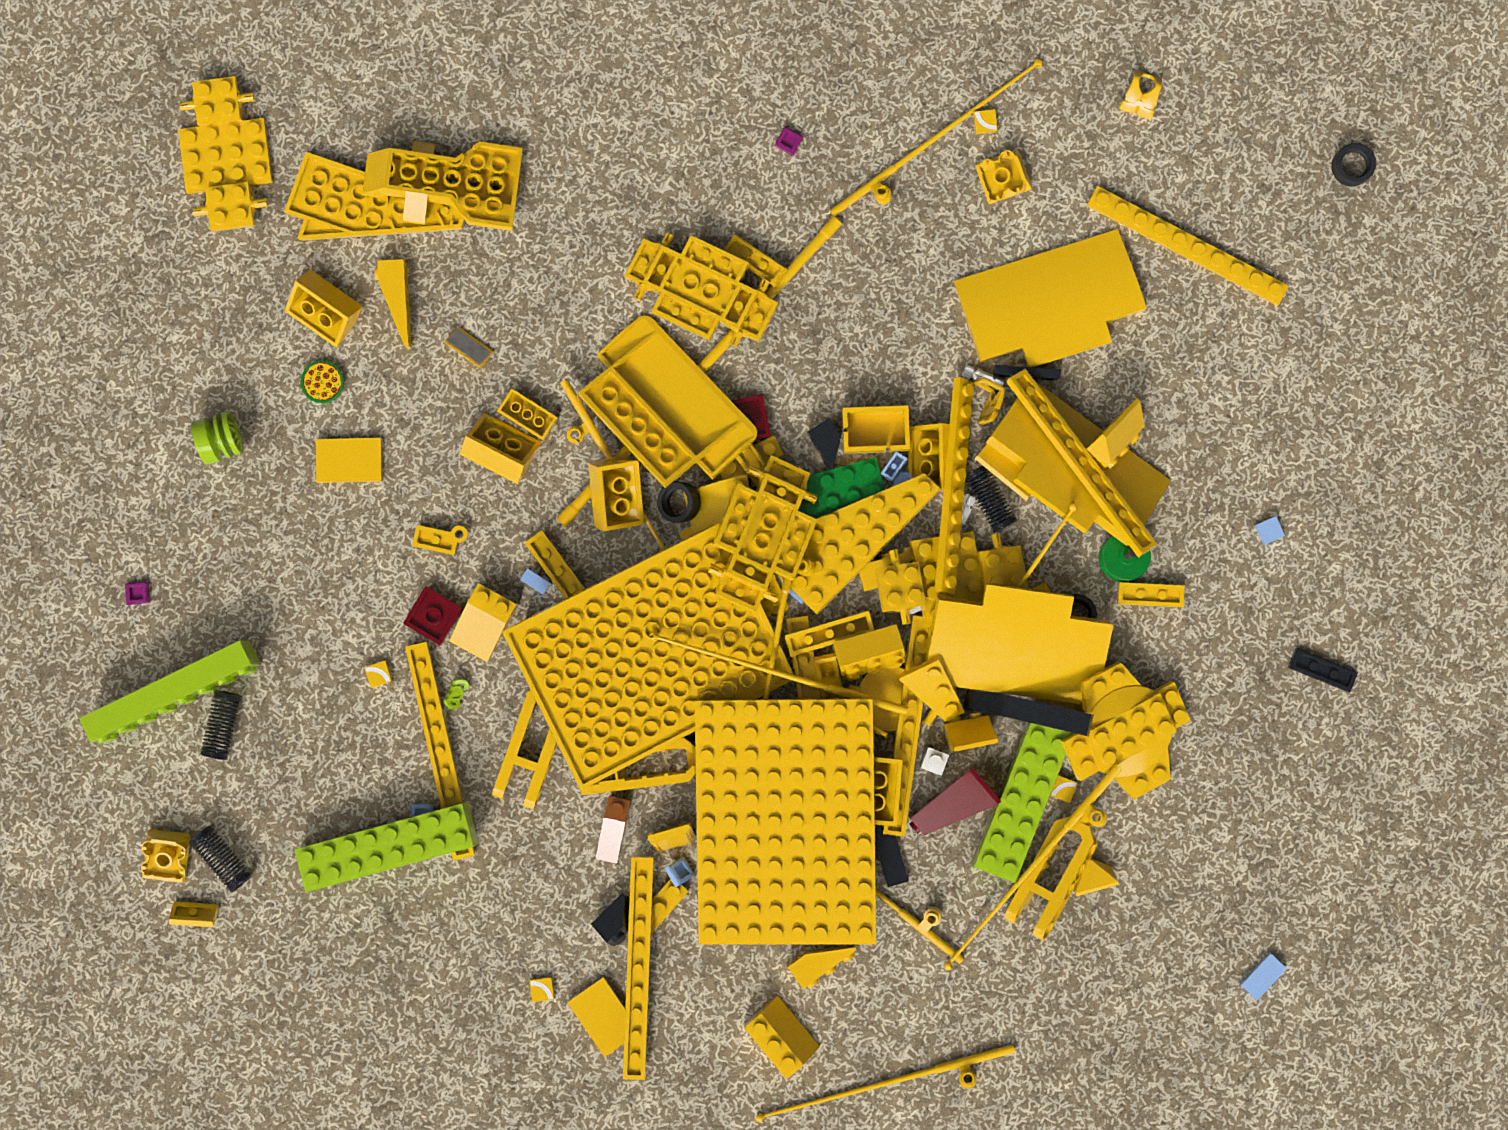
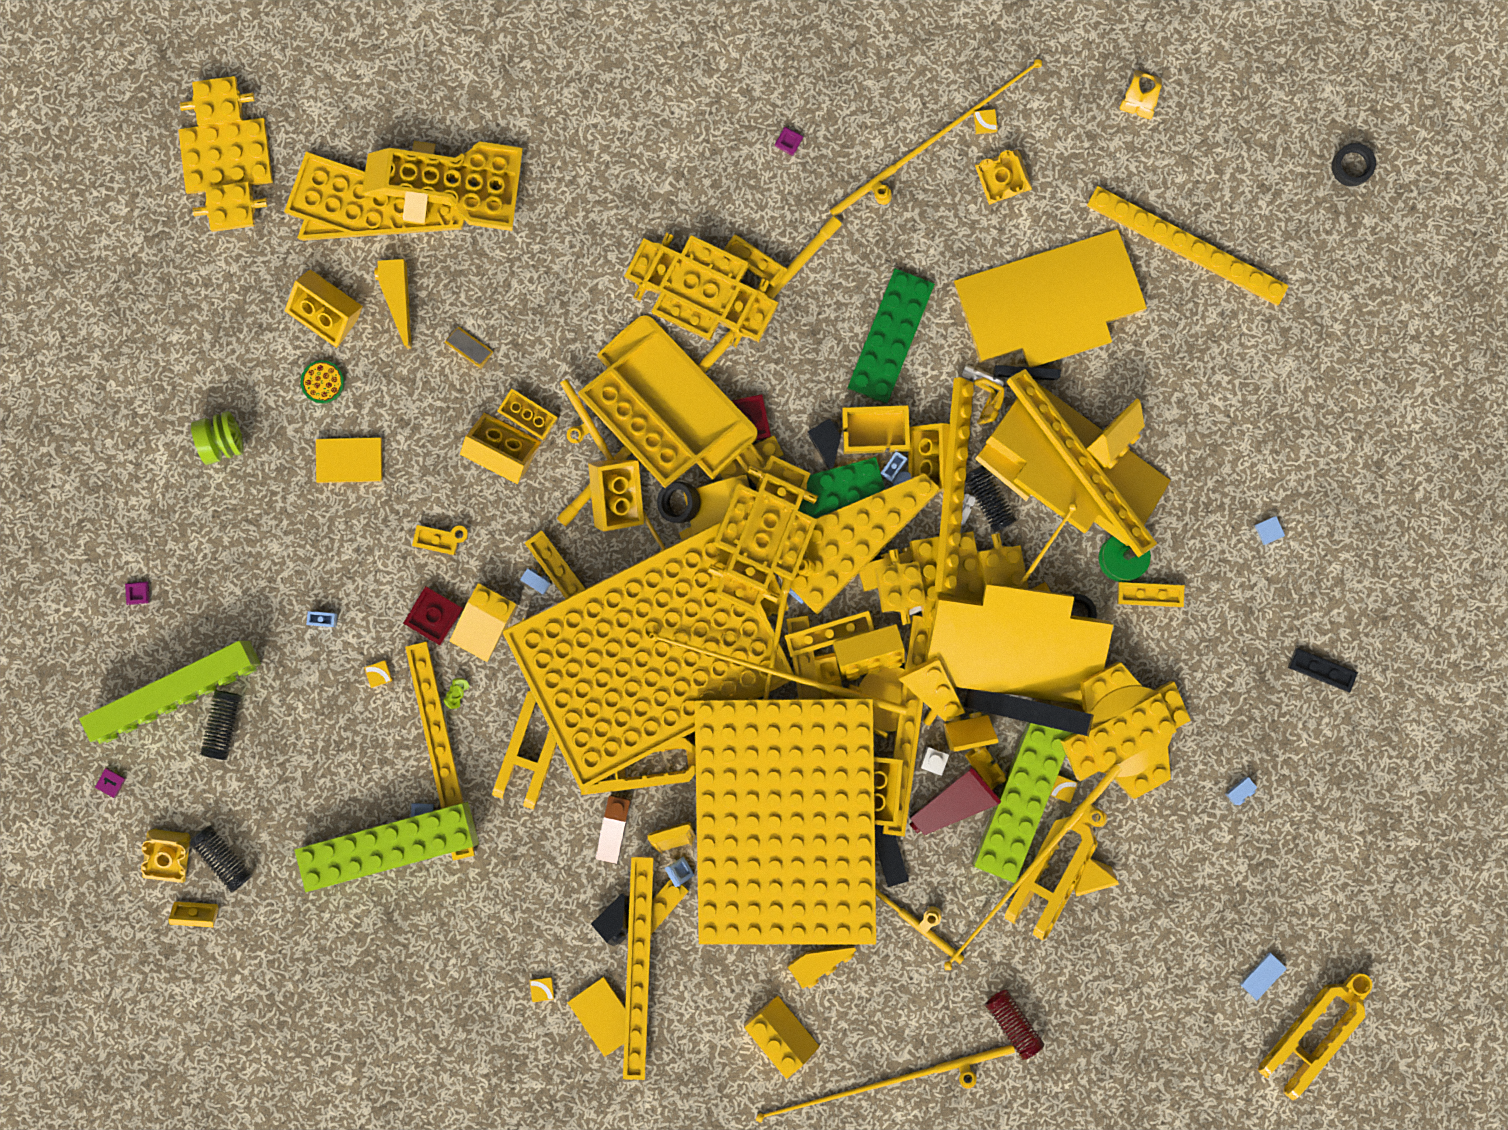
none -> magenta tile [94,768,127,798]
none -> light blue piece [306,611,337,627]
none -> green plate [847,268,935,404]
none -> yellow hinge [965,746,1007,790]
none -> dark red piece [985,989,1045,1060]
none -> light blue piece [1225,777,1257,805]
none -> yellow piece [1257,972,1373,1100]

